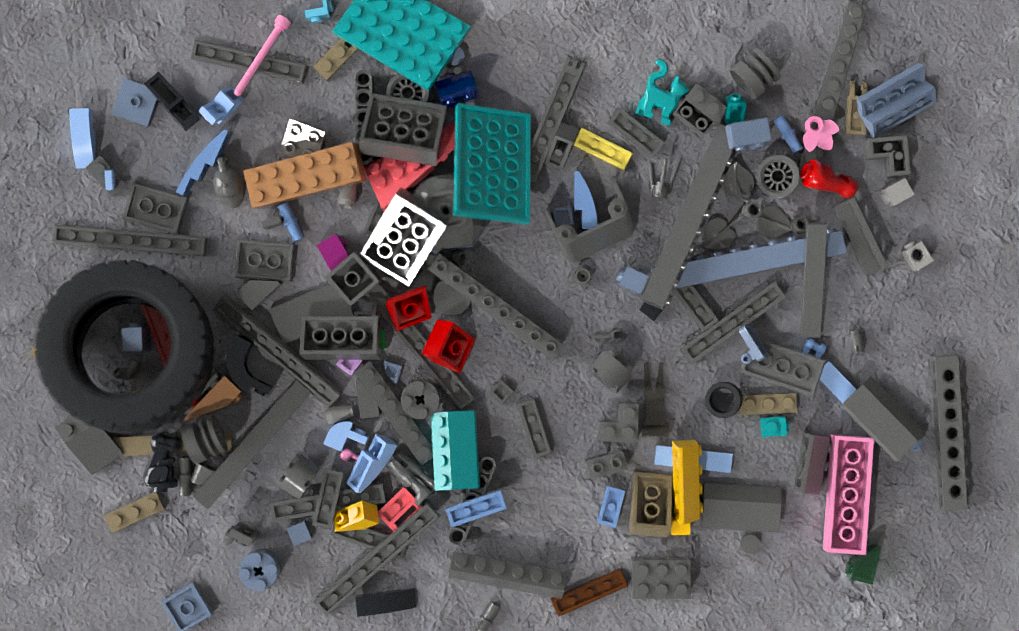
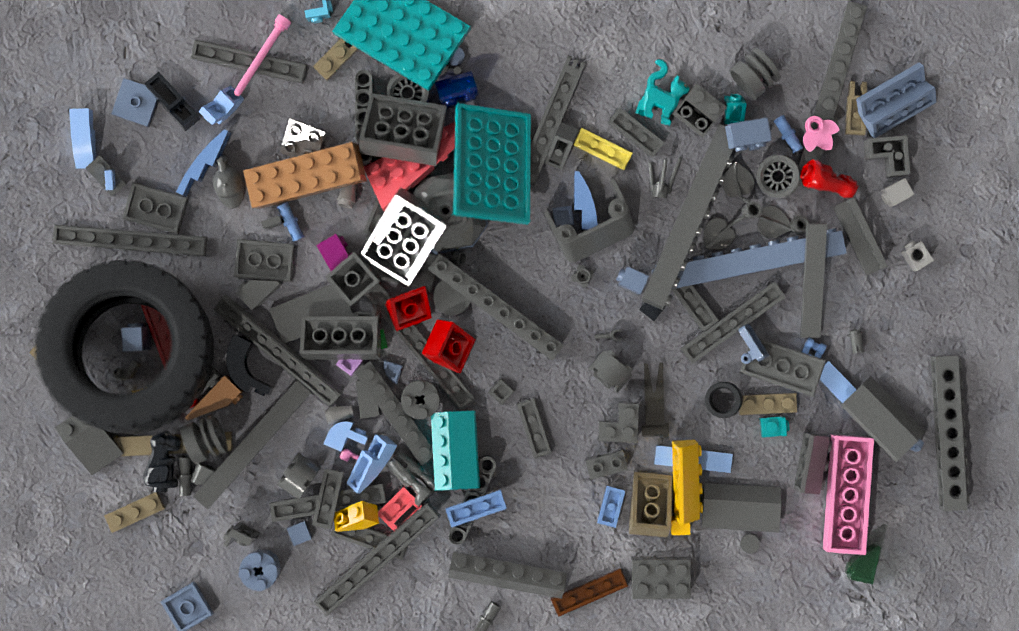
black slope [355,588,416,617] -> none

